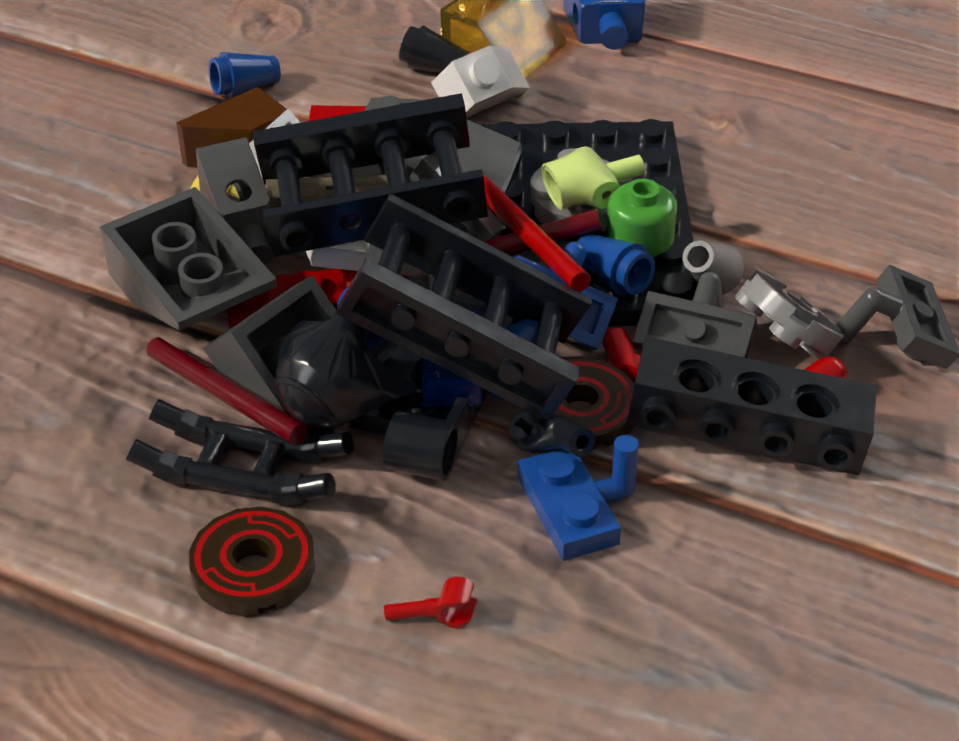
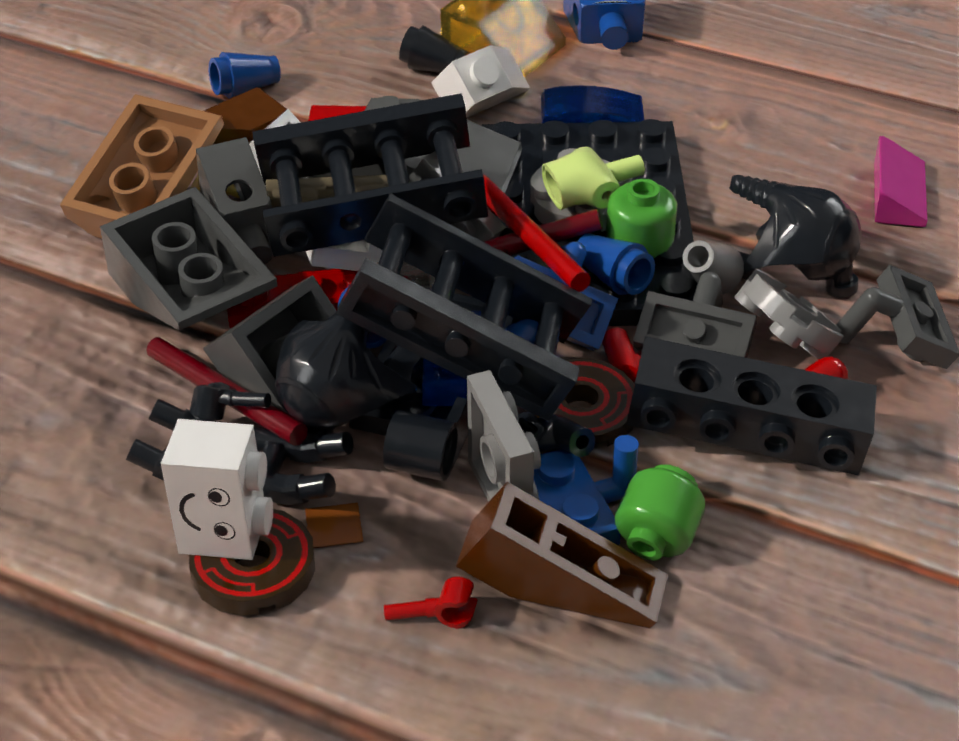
none -> medium nougat slope [60,94,224,239]
none -> white brick [161,419,273,560]
none -> black hand [190,382,271,420]
none -> dark orange sticker [305,502,364,548]
none -> reddish brown slope [456,482,668,628]
none -> light grey plate [467,370,541,502]
none -> clear blue slope [541,85,645,123]
none -> bright green head [615,464,705,560]
none -> black piece [729,175,862,297]
none -> dark pink slope [874,136,927,227]

